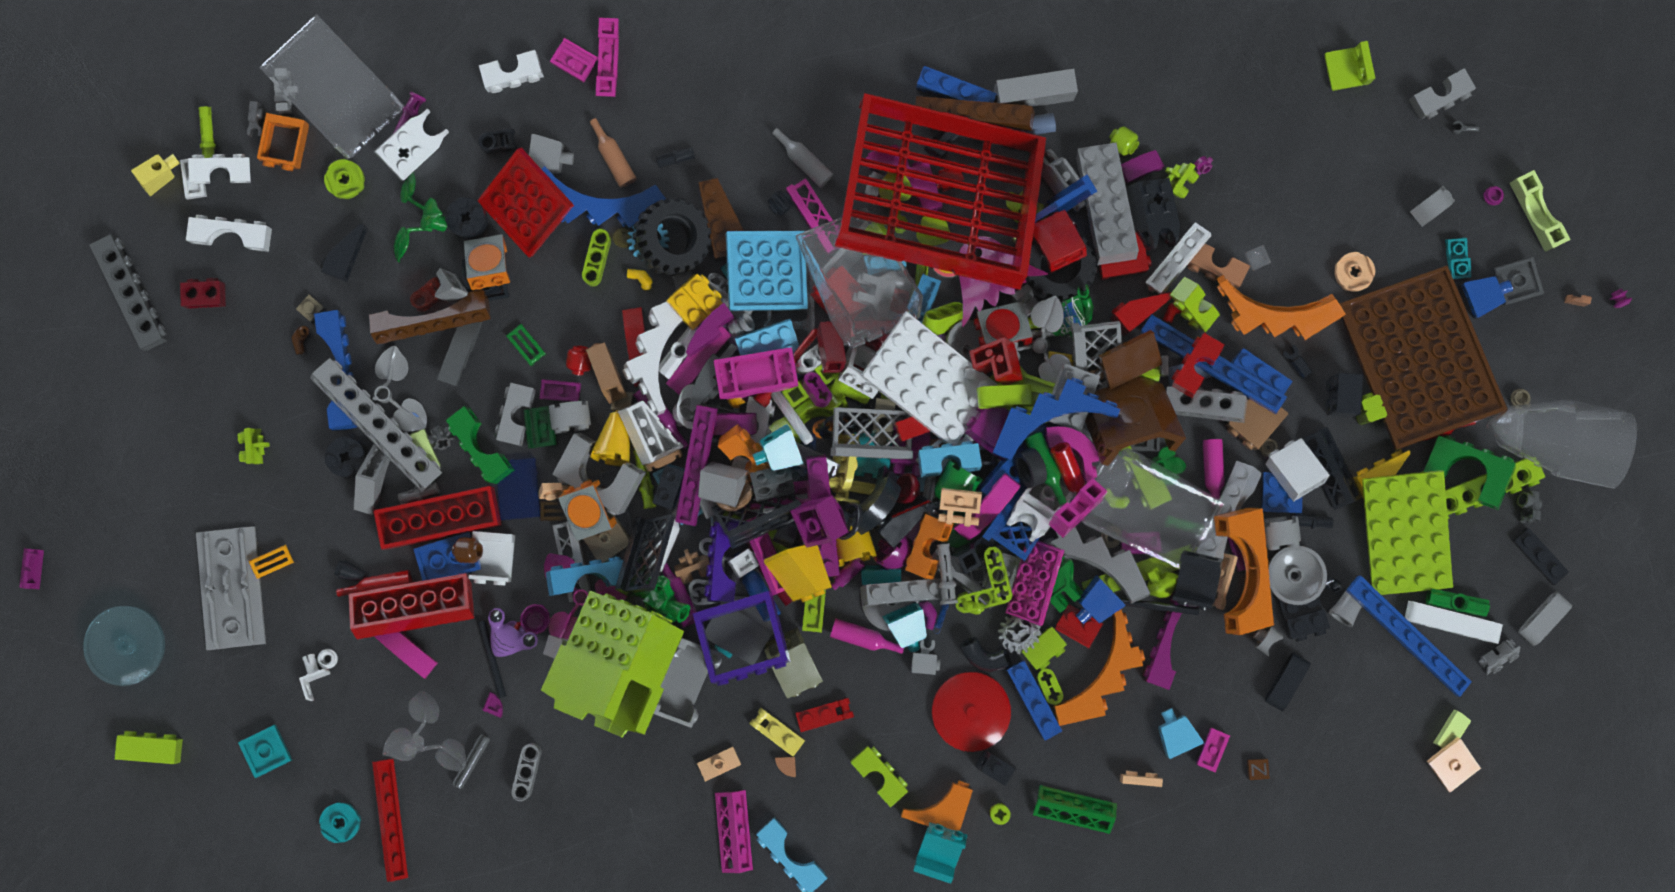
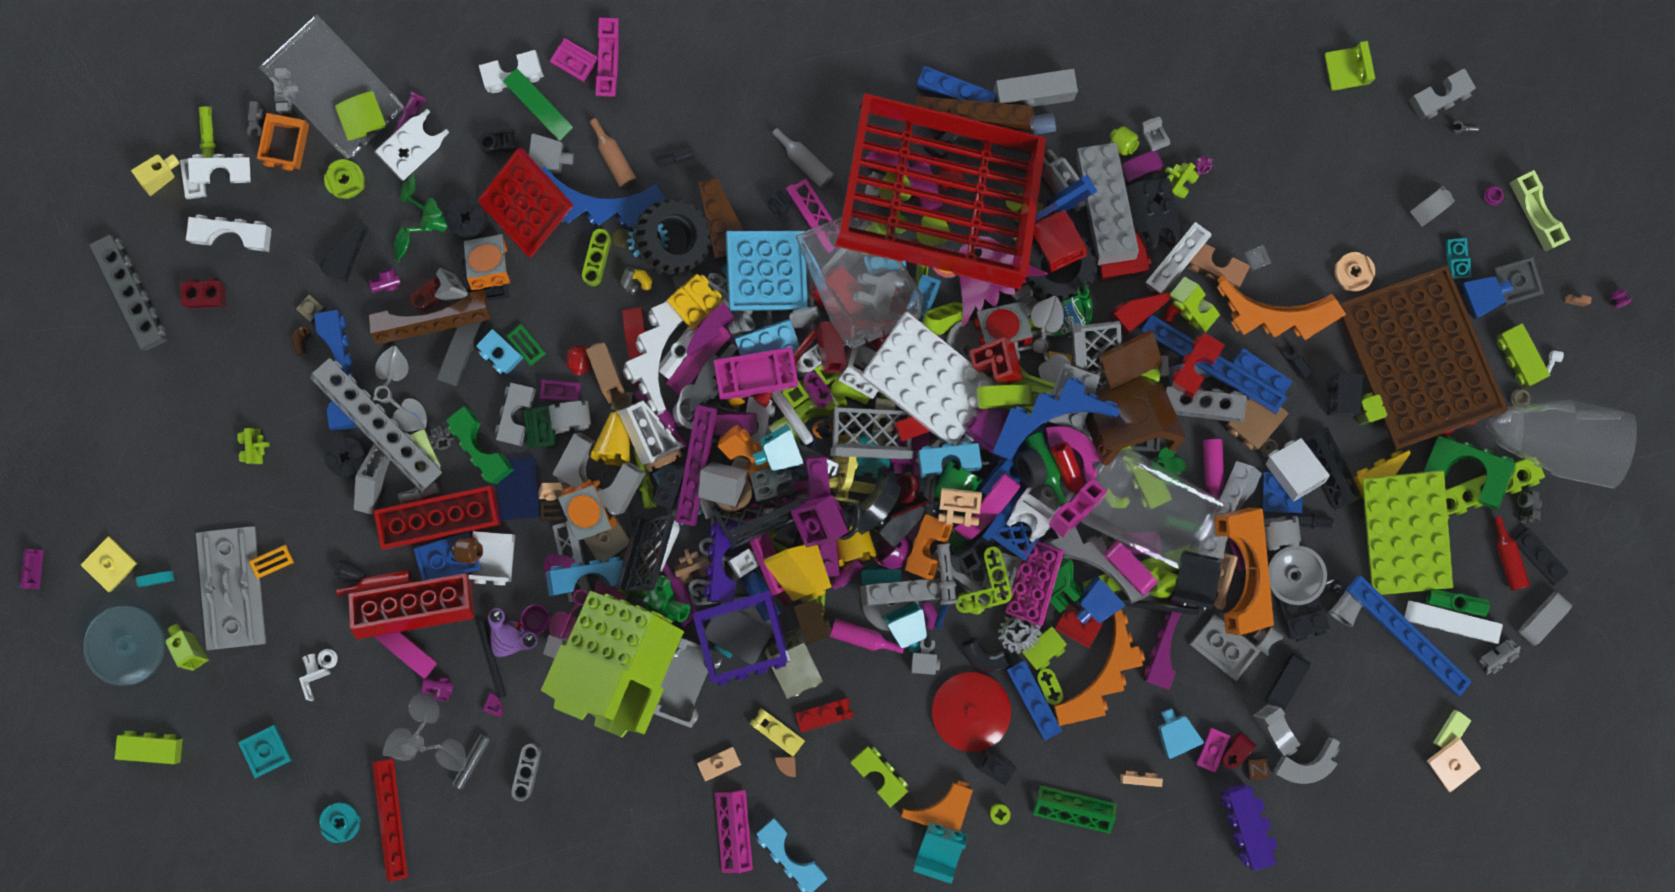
none -> light yellow plate [81,536,138,592]
none -> teal beam [136,571,175,587]
none -> lime torso [165,624,209,671]
none -> lime slope [335,91,386,141]
none -> magenta plate [368,268,400,293]
none -> magenta plate [422,678,453,701]
none -> medium azure brick [476,329,524,375]
none -> green slope [503,68,573,141]
none -> flat silver arm [620,267,638,295]
none -> light grey cone [789,306,820,328]
none -> dark brown brick [794,599,832,645]
none -> dark pink beam [1103,541,1158,596]
none -> light grey bracket [1142,117,1170,152]
none -> light grey tile [1189,613,1260,682]
none -> dark red piece [1220,732,1257,769]
none -> dark purple piece [1220,783,1278,871]
none -> light grey arch [1252,704,1300,756]
none -> light grey arch [1272,737,1340,784]
none -> red piece [1494,516,1530,591]
none -> lime brick [1496,323,1551,388]
none -> white hand [1547,351,1564,373]

